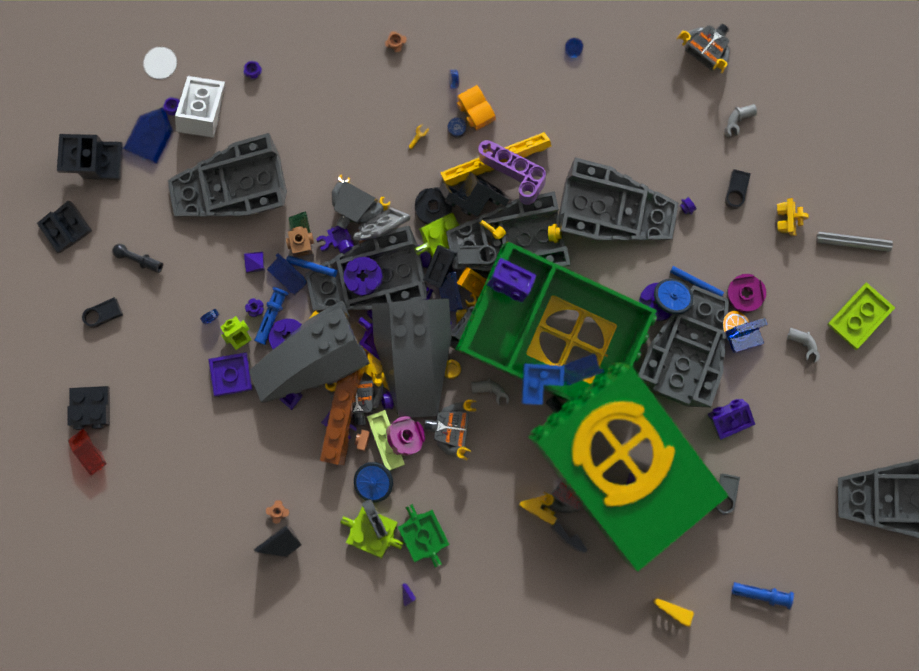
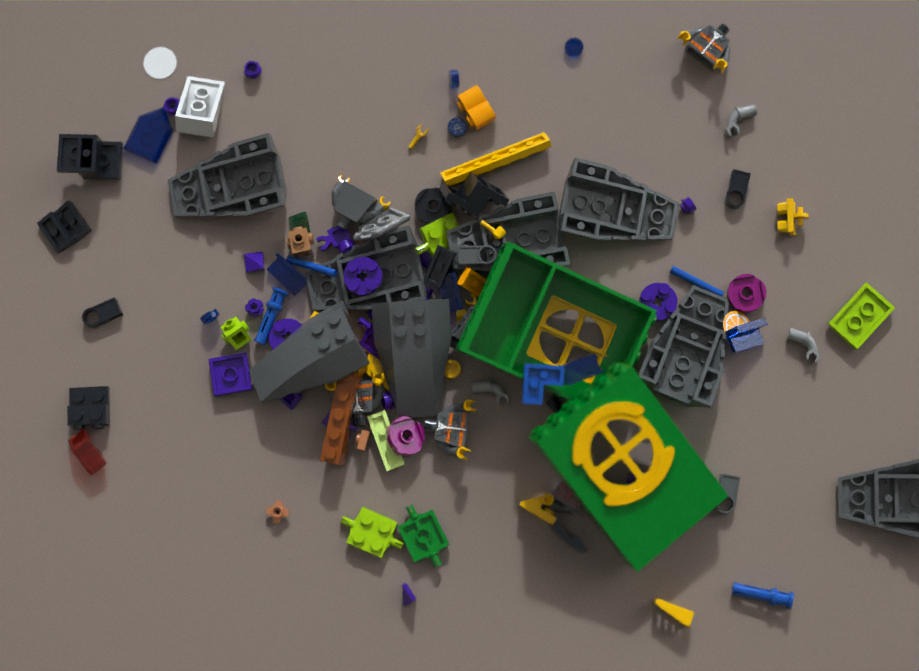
black pin [112,244,164,273] -> none
black slope [253,525,302,557] -> none
blue wheel [354,462,393,503] -> none
dark grey piece [362,499,388,539] -> none
nougat plate [385,31,407,52] -> none
medium lavender beam [479,140,546,205] -> none
dark purple bracket [487,258,536,302] -> none
yellow plate [548,224,562,243] -> none
blue wheel [654,279,693,315] -> none
dark purple bracket [708,399,756,440] -> none
light grey axle [816,232,893,252] -> none

